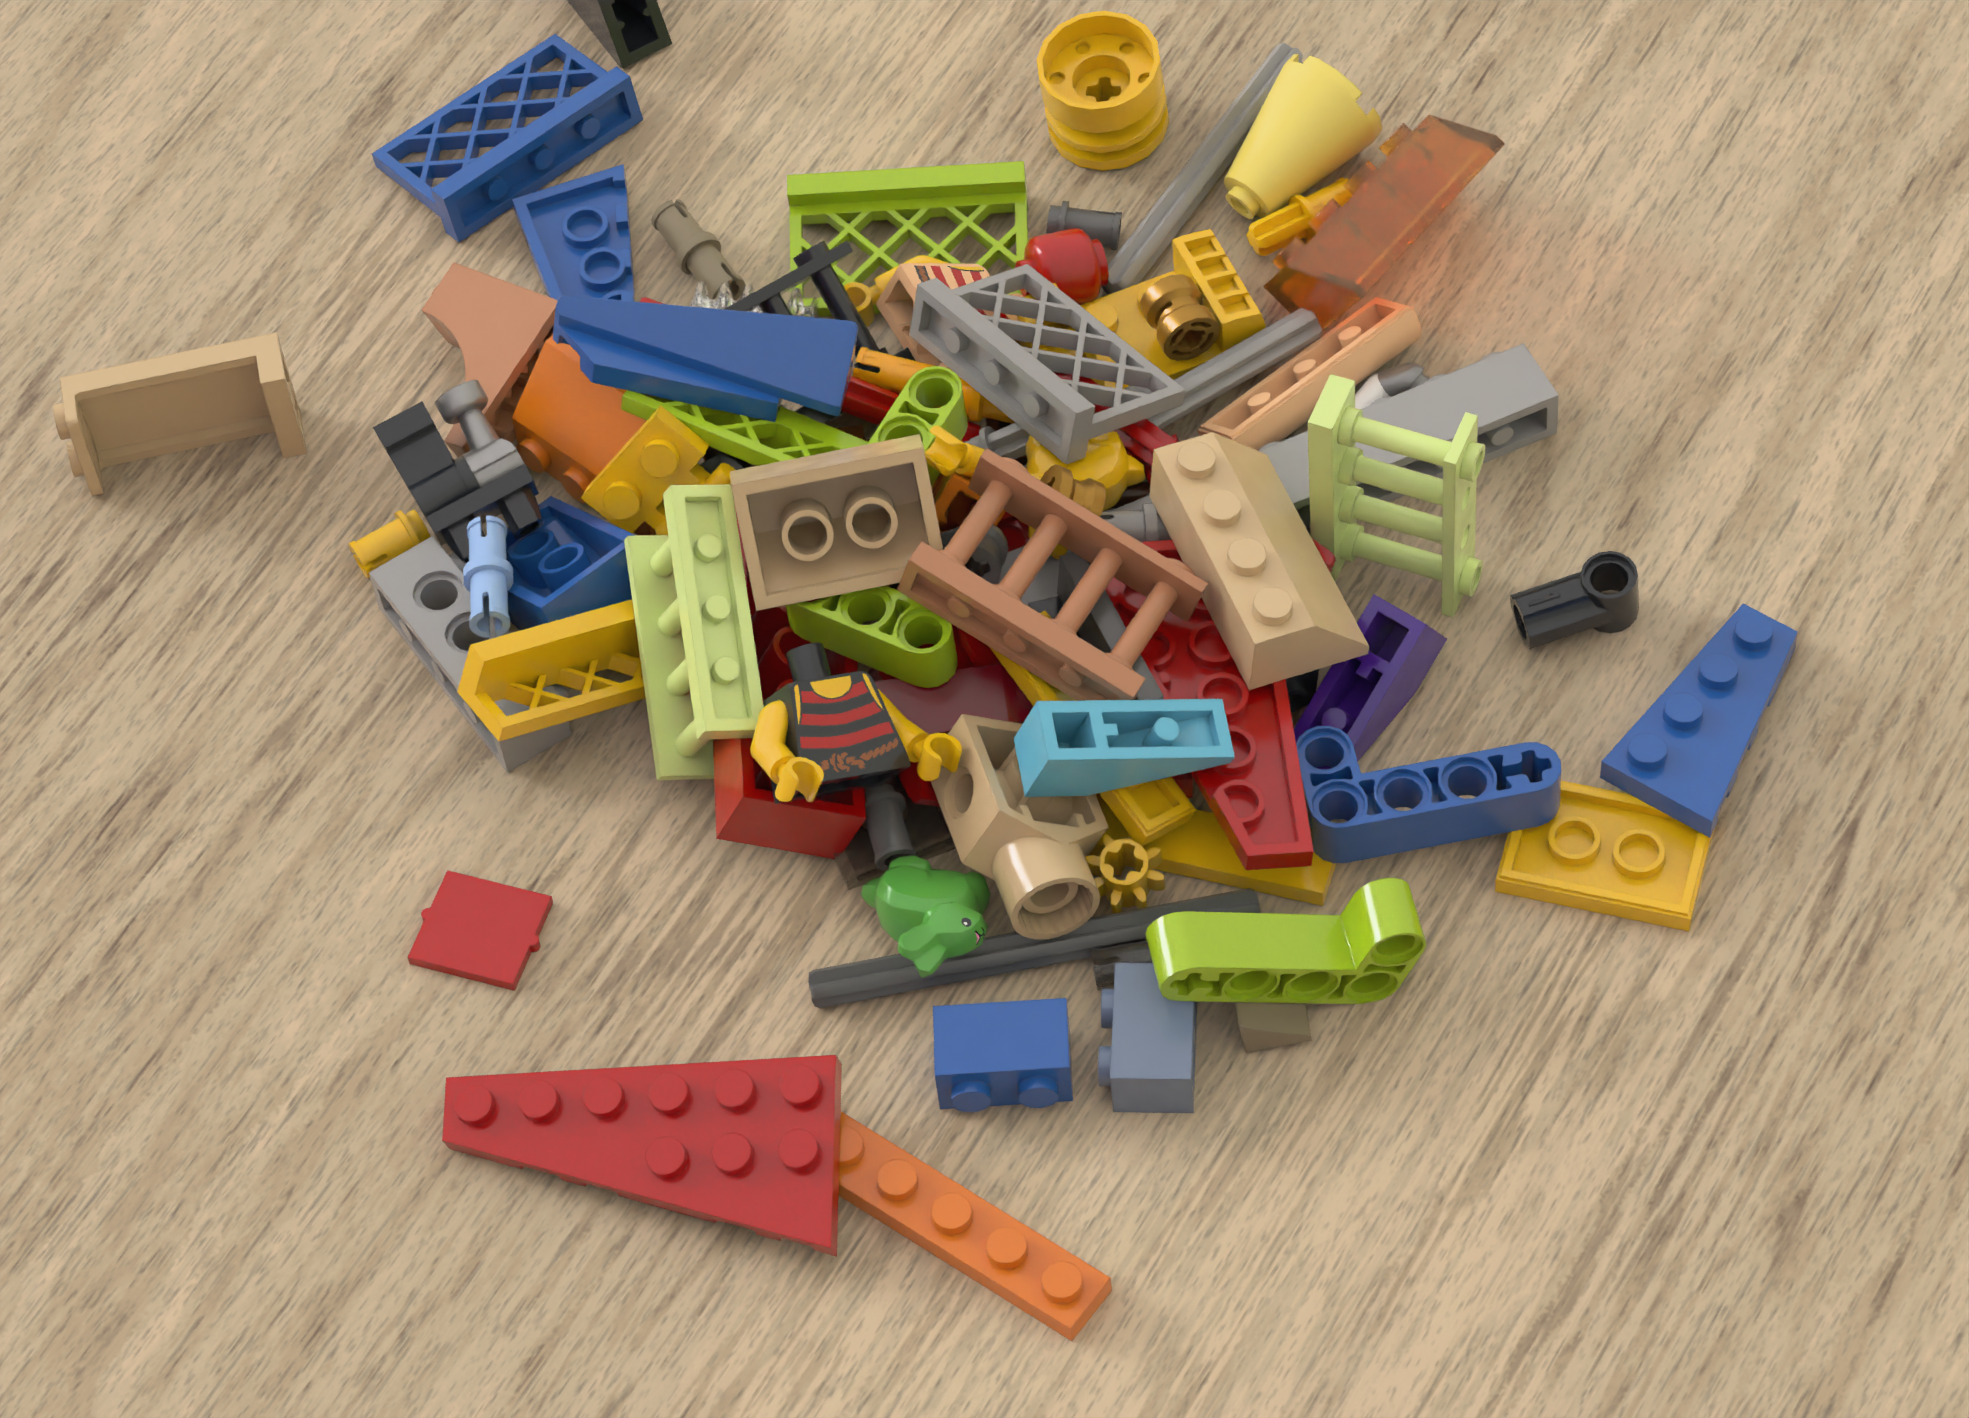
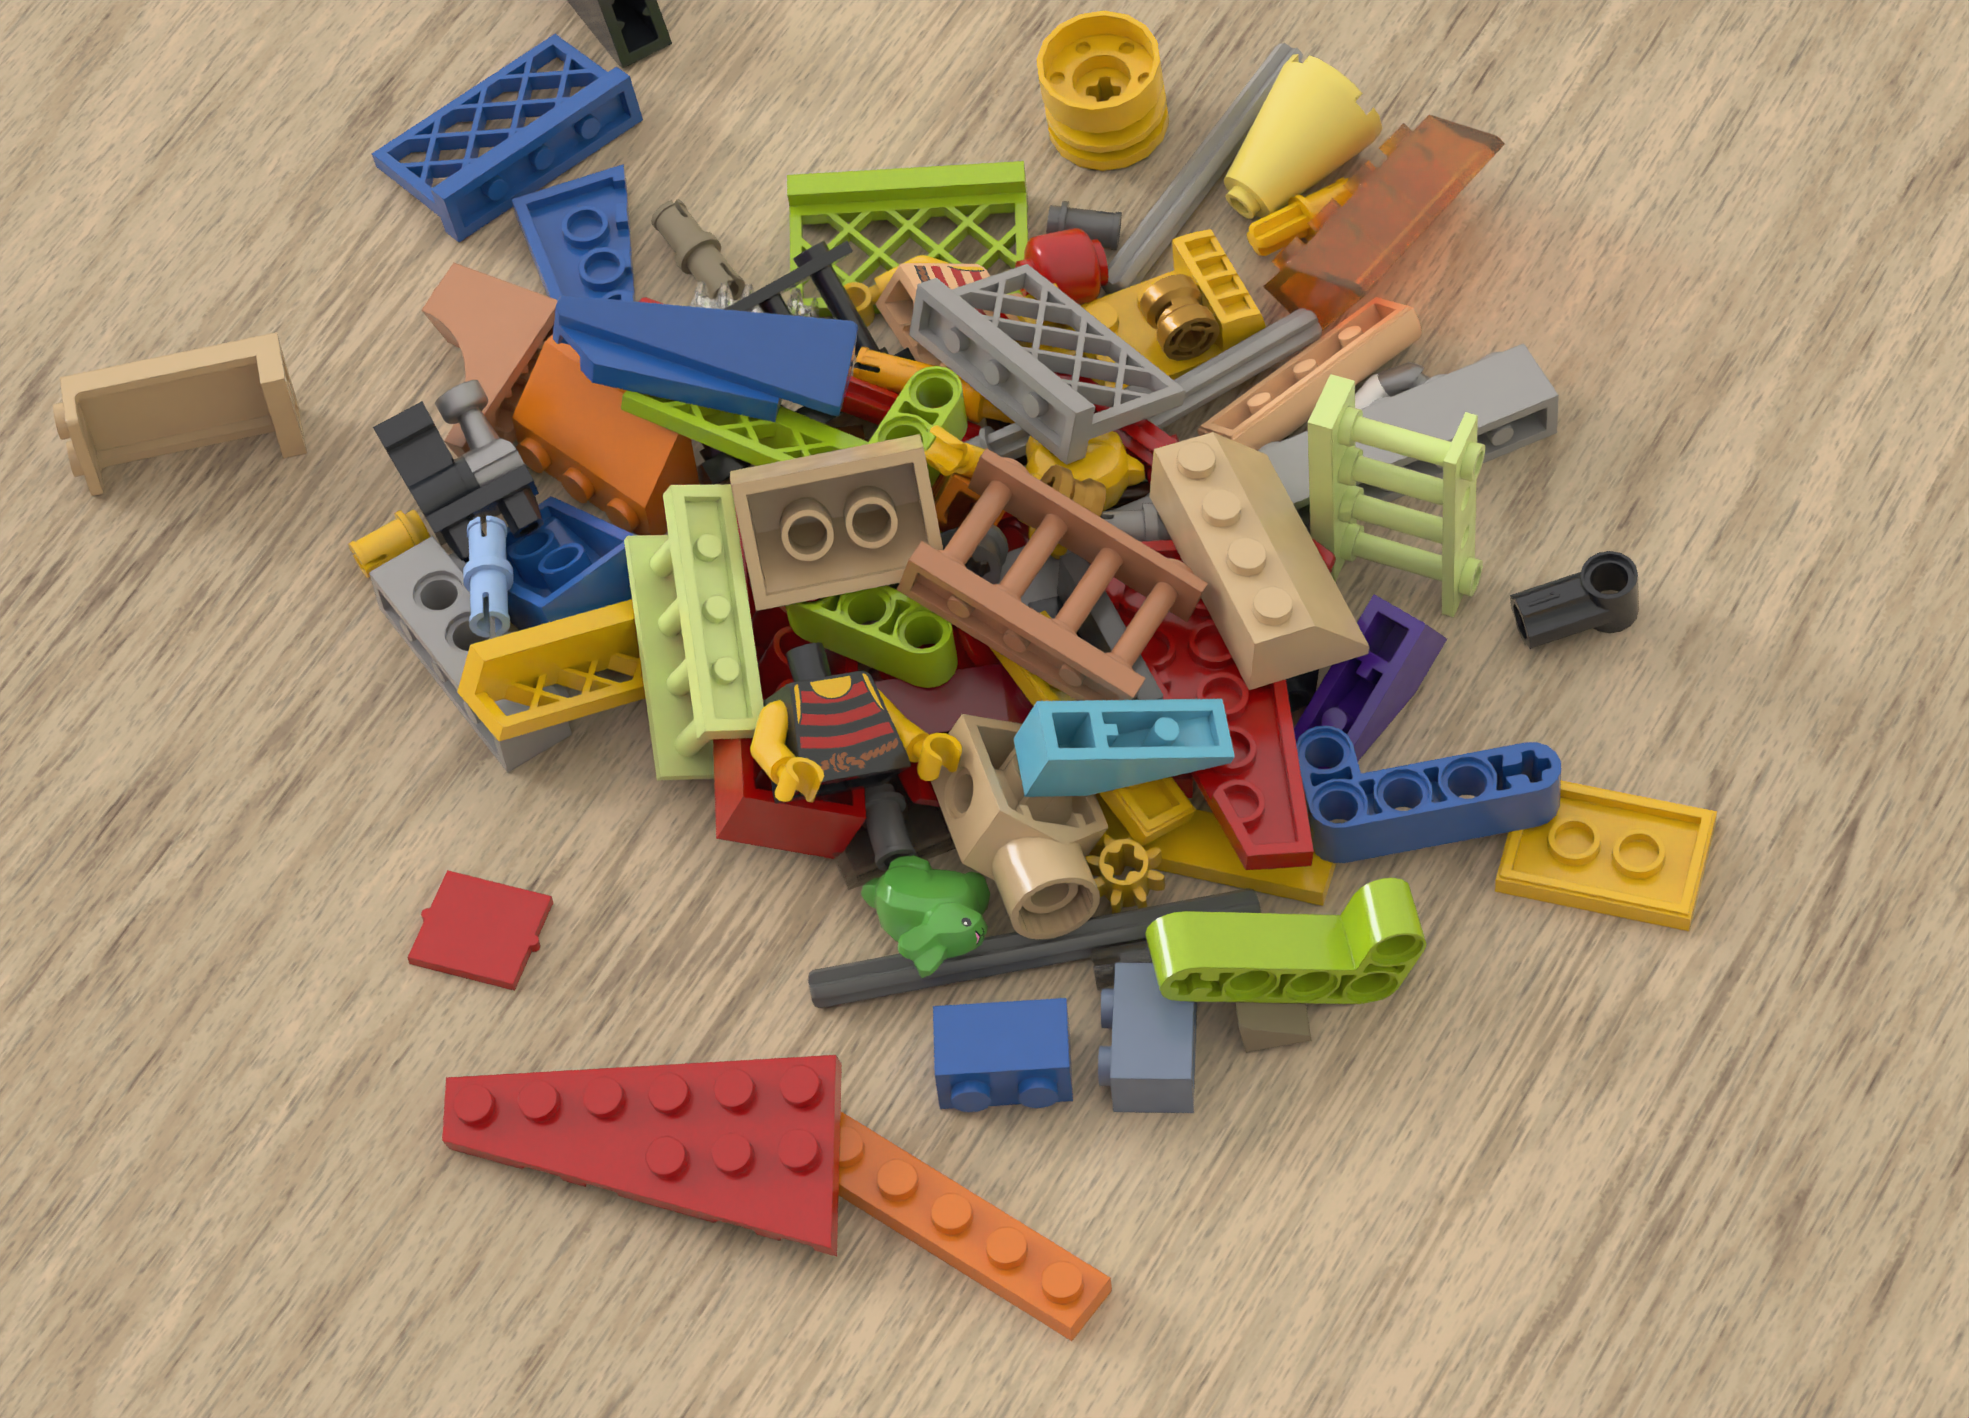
yellow plate [581,405,735,535] -> none
blue wing [1600,603,1798,838] -> none

